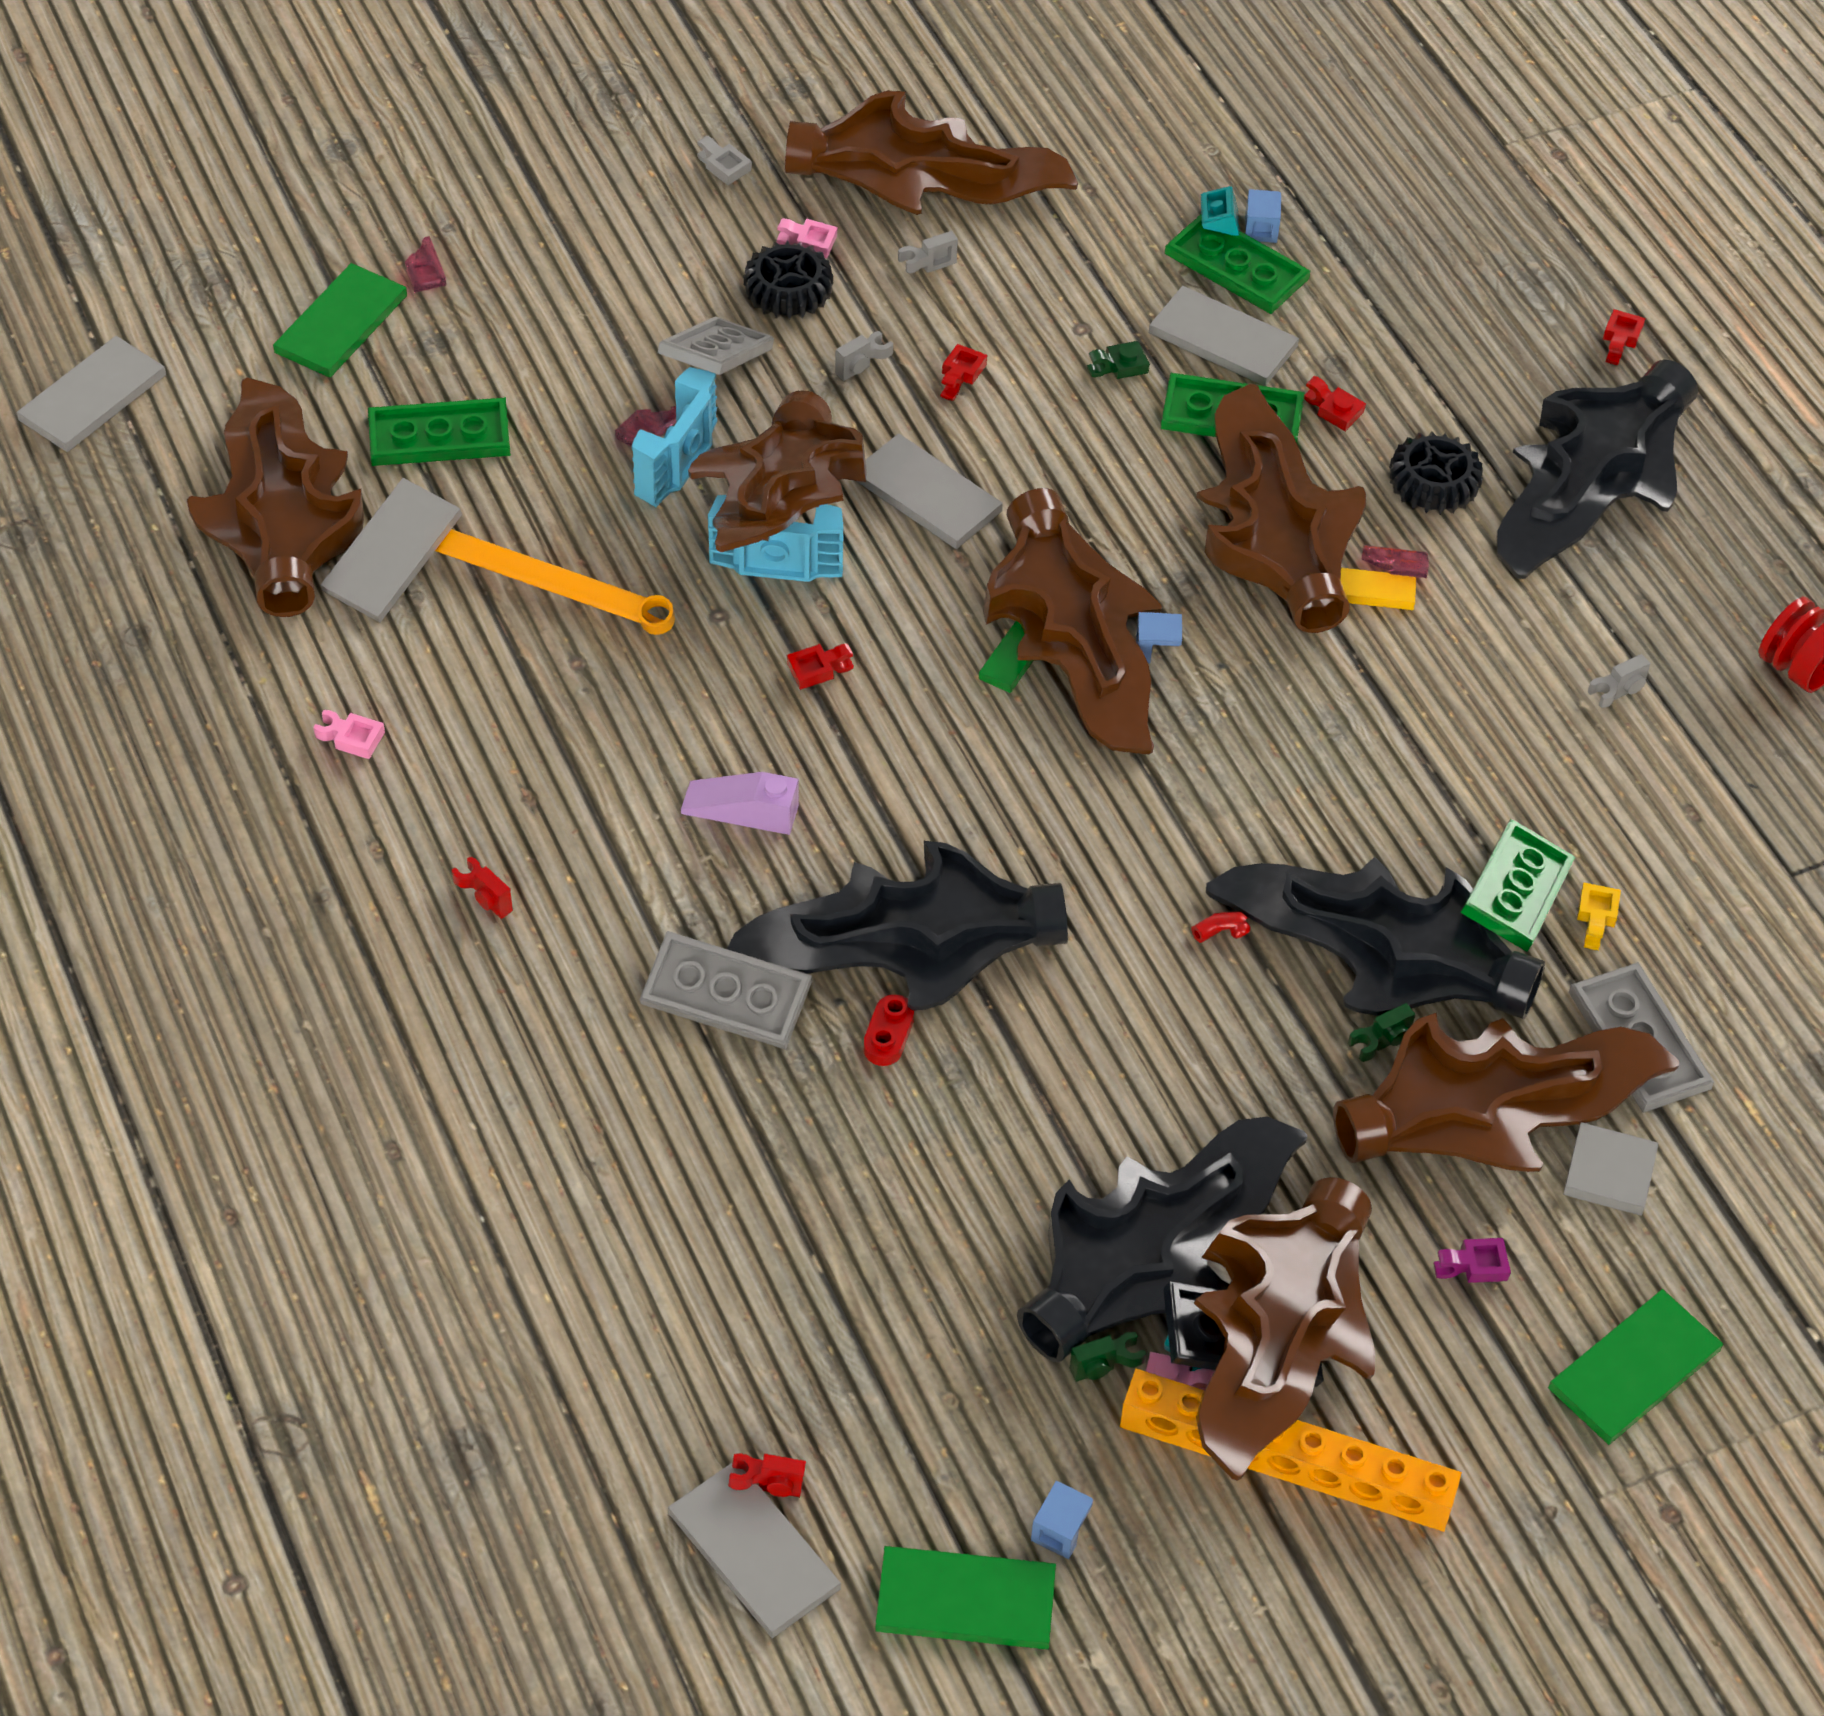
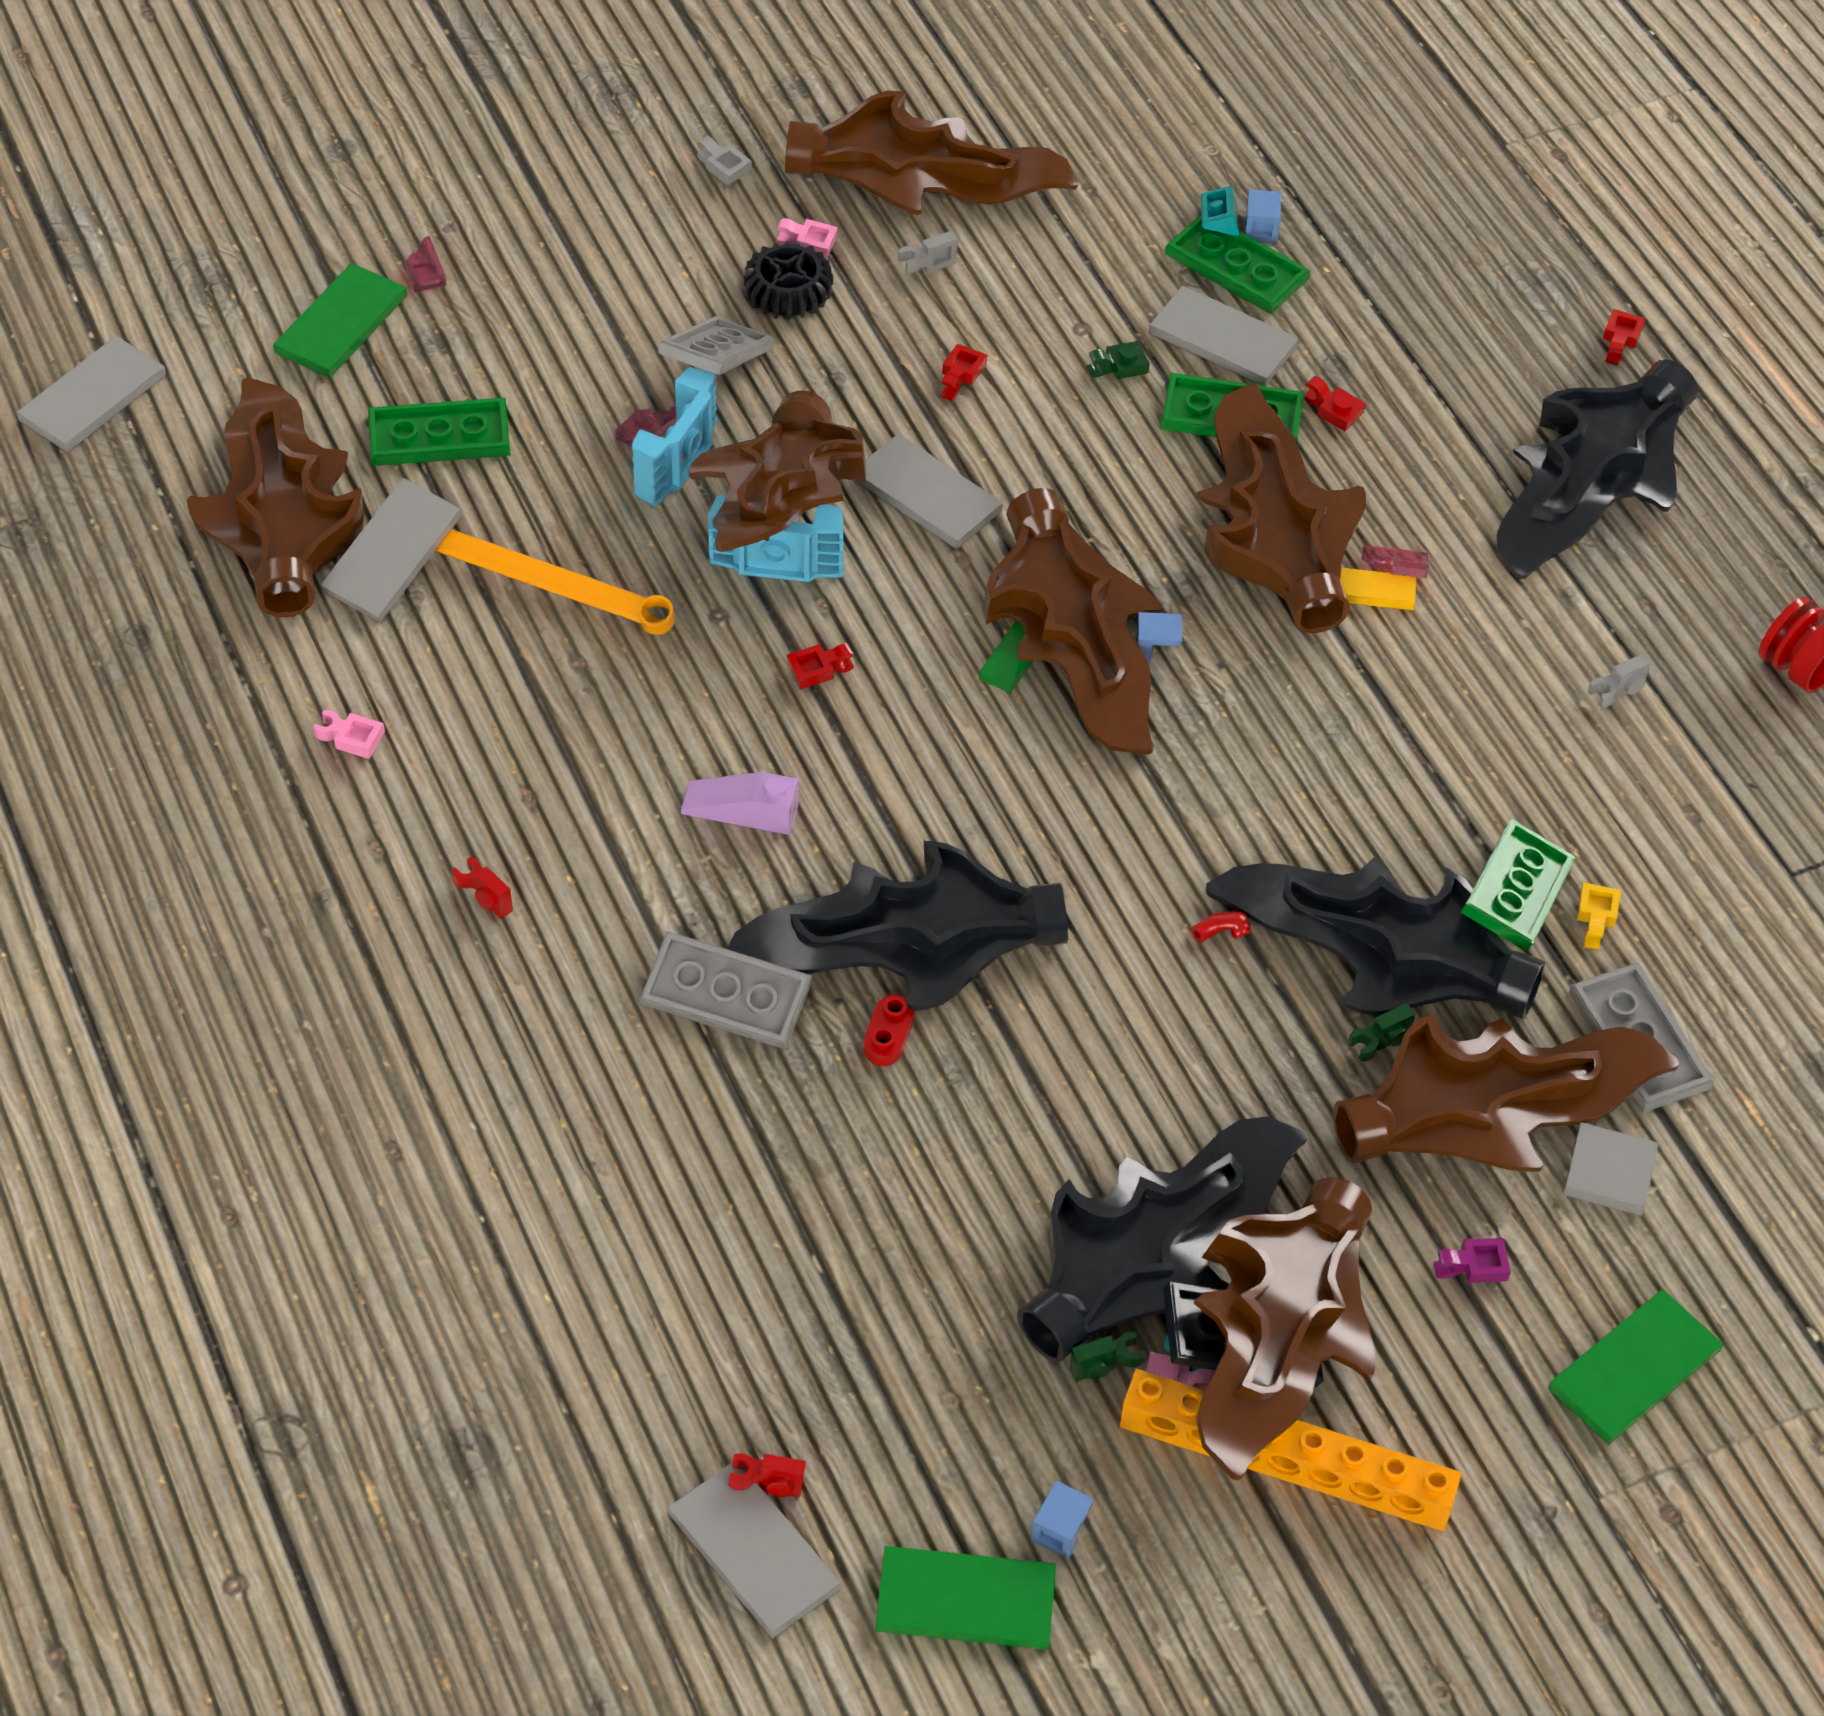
light grey plate [835,331,893,381] -> none
black gear [1389,431,1483,515] -> none

